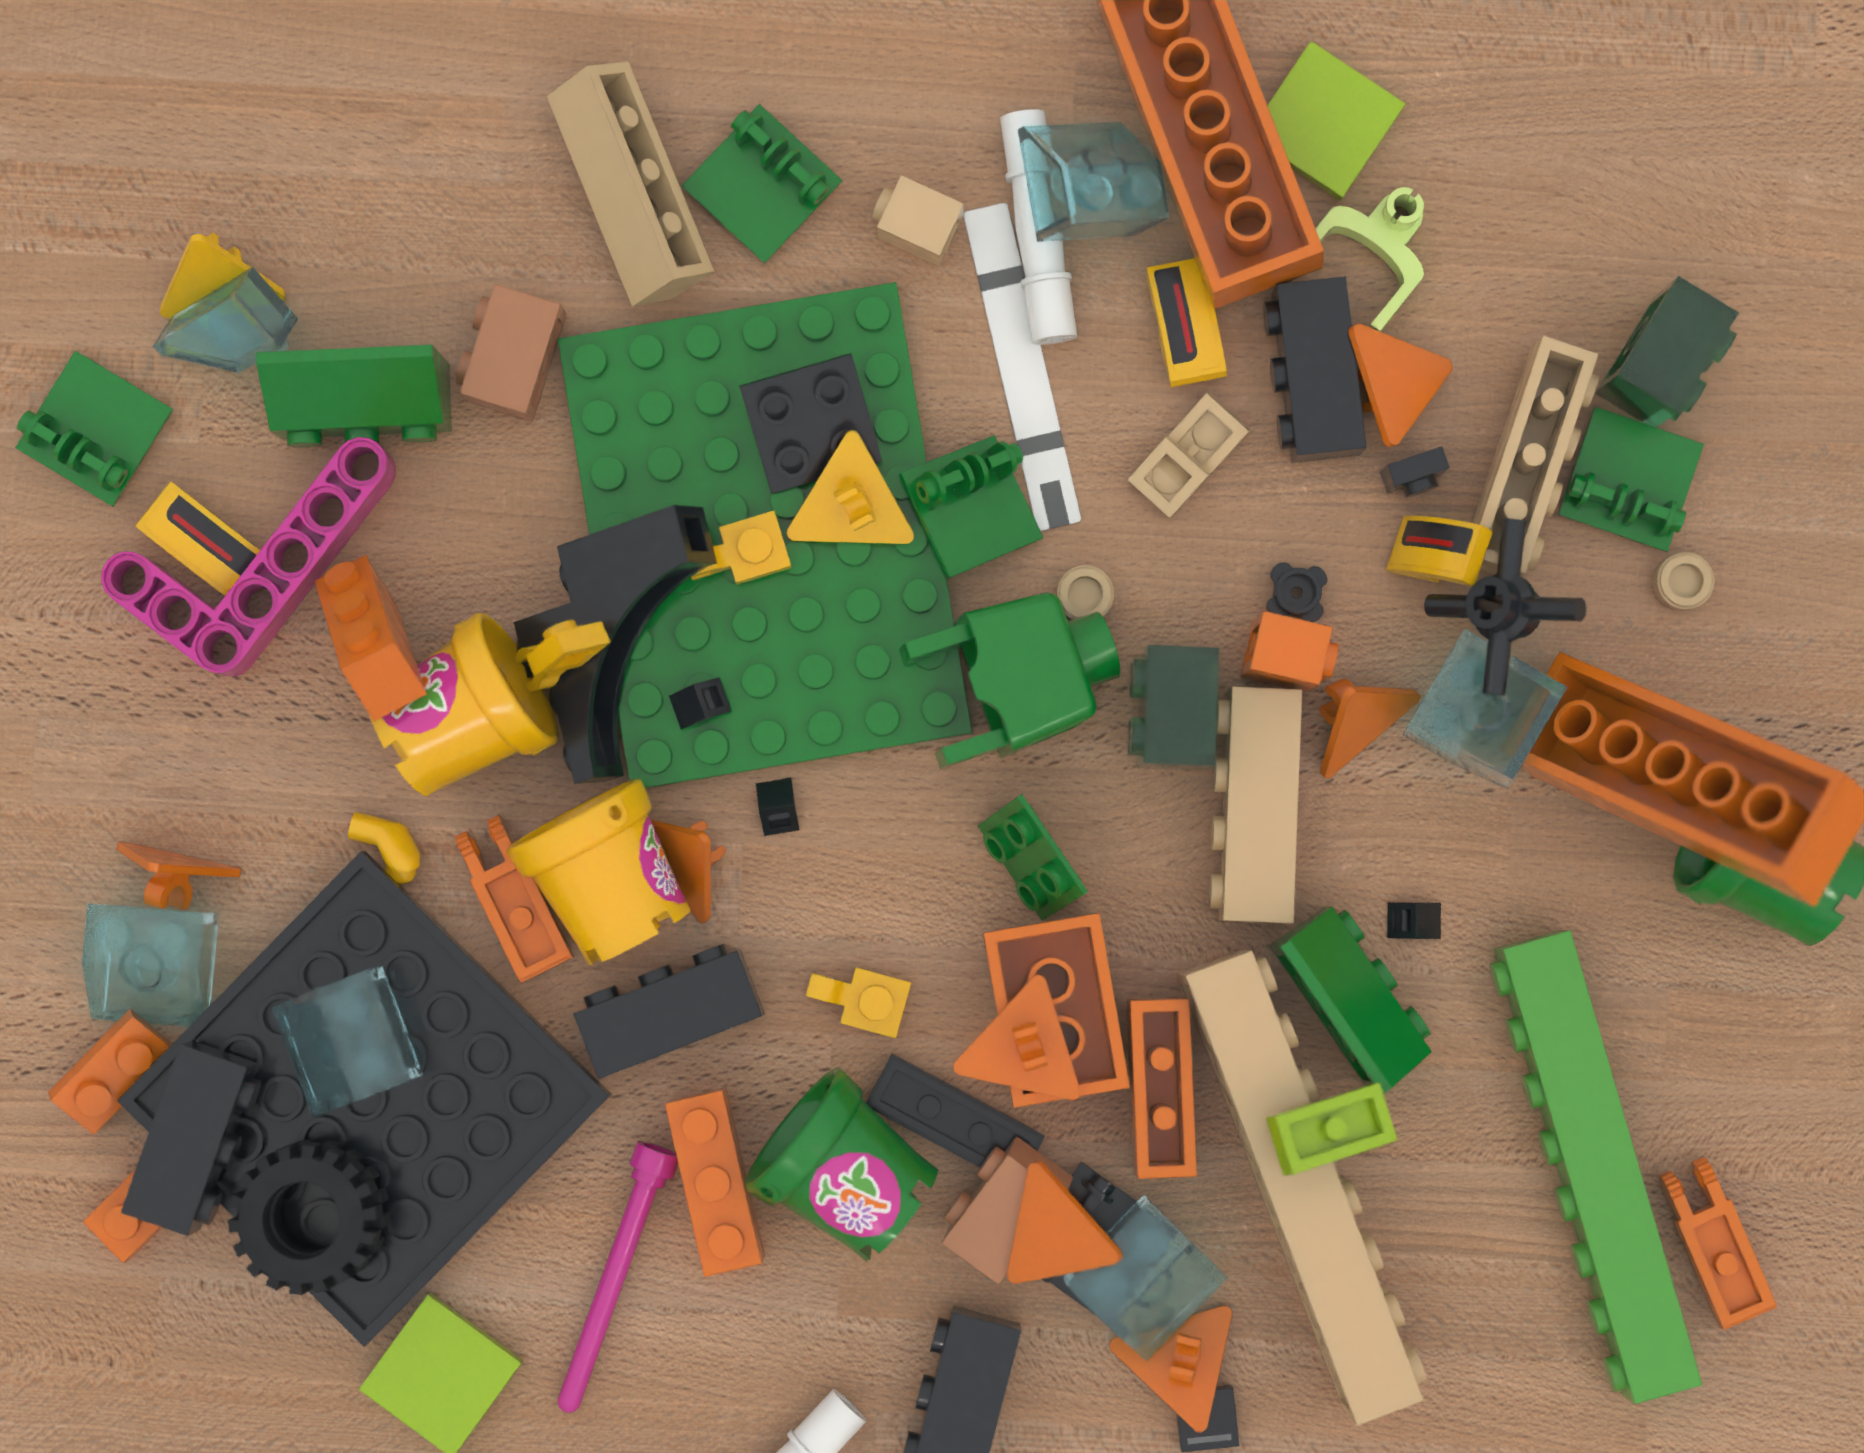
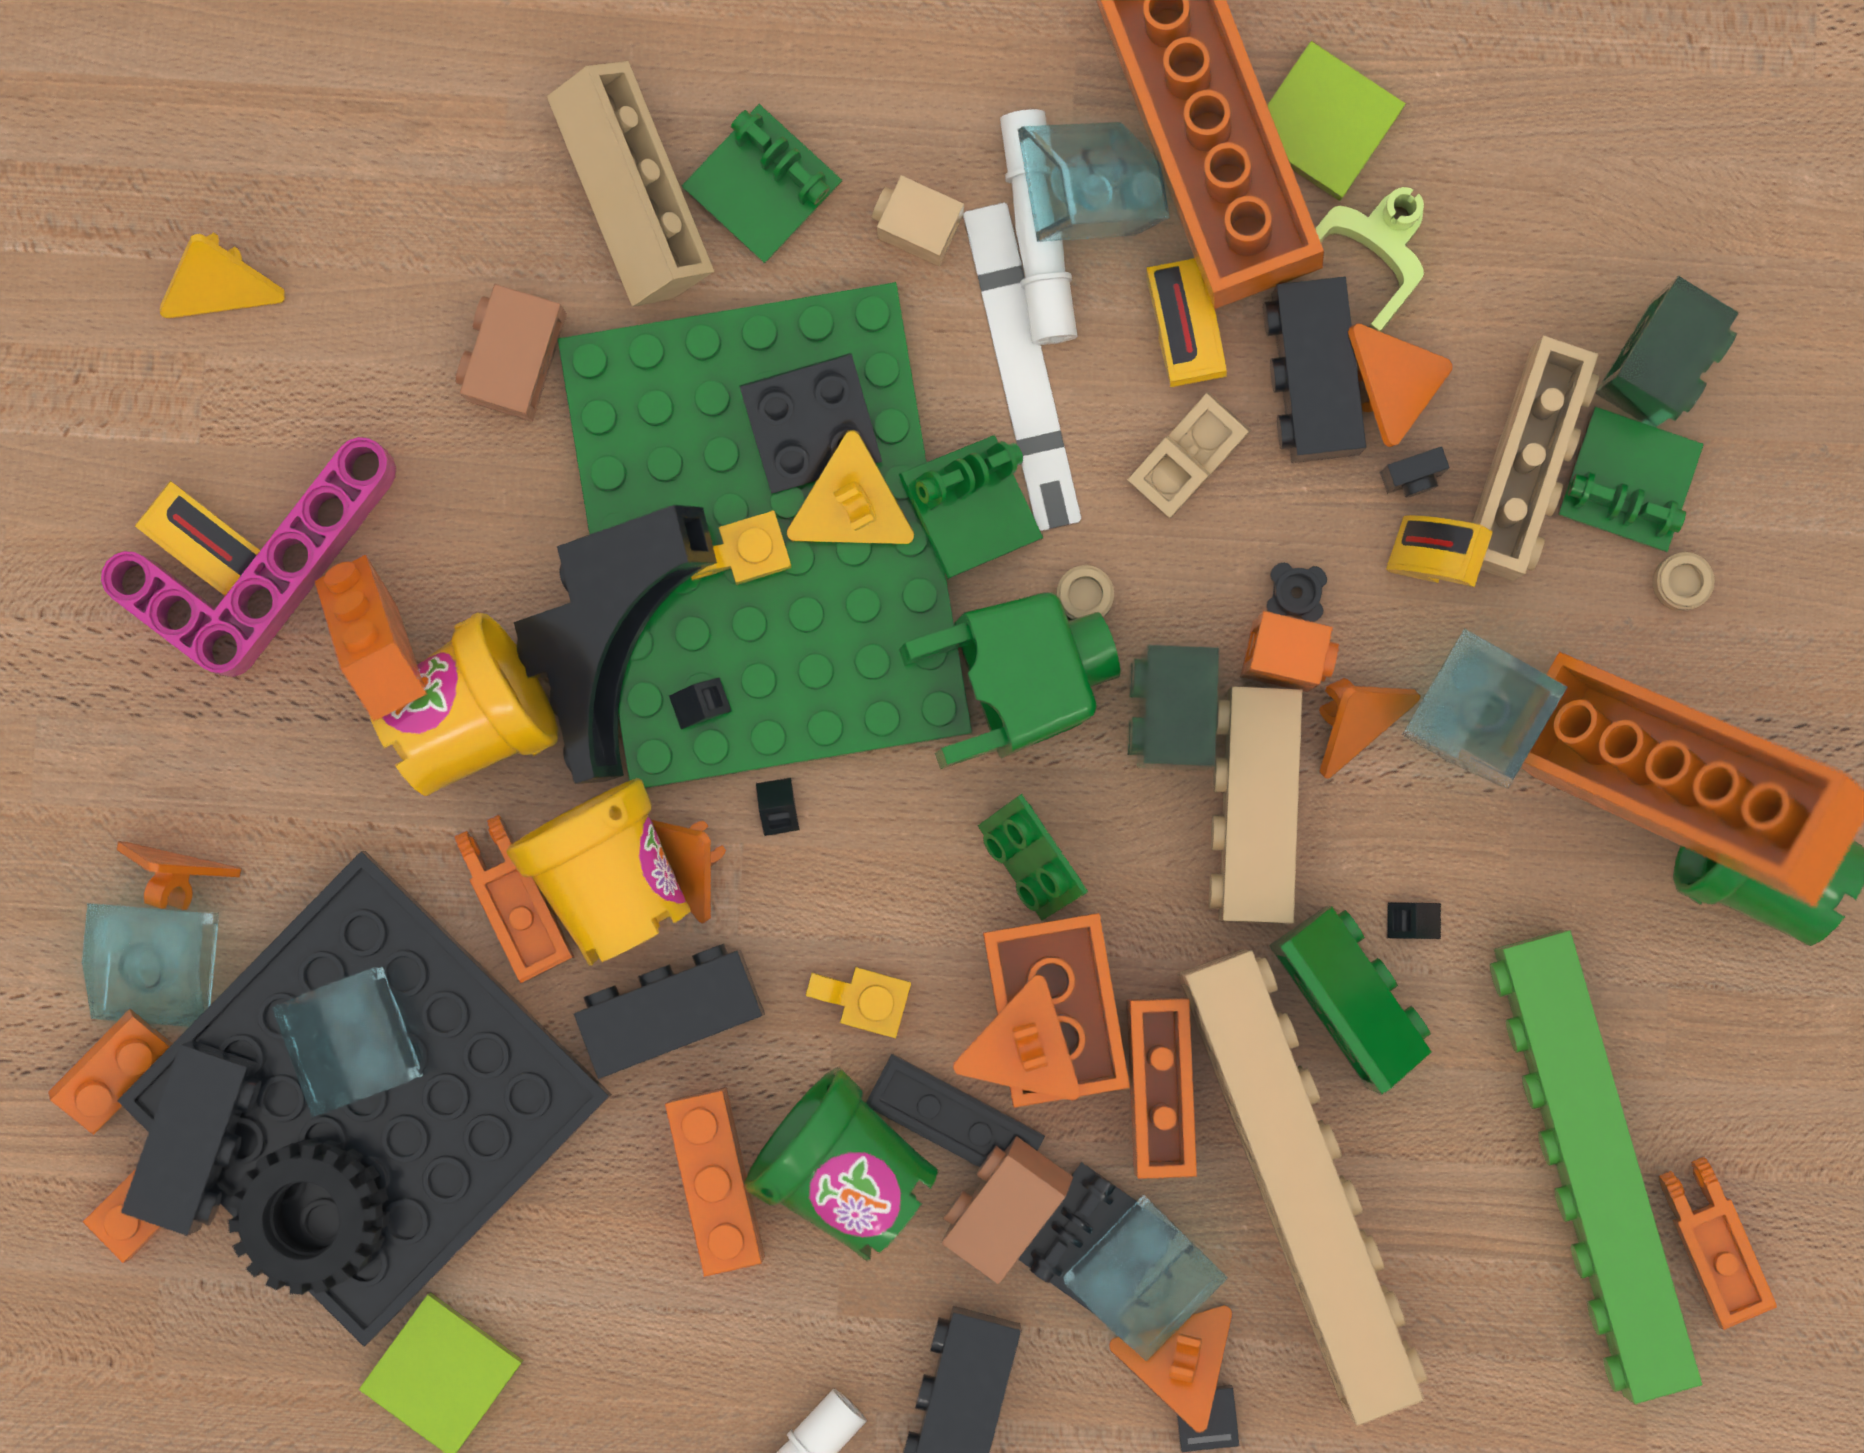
green hinge [15,351,173,507] -> none
clear light blue slope [152,267,298,373] -> none
green slope [256,345,452,448] -> none
yellow arm [348,811,421,884] -> none
yellow plate [515,620,611,692] -> none
dark pink piece [558,1141,678,1413] -> none
orange piece [1007,1161,1123,1284] -> none
lime plate [1266,1083,1397,1176] -> none
black bar [1424,518,1587,697] -> none

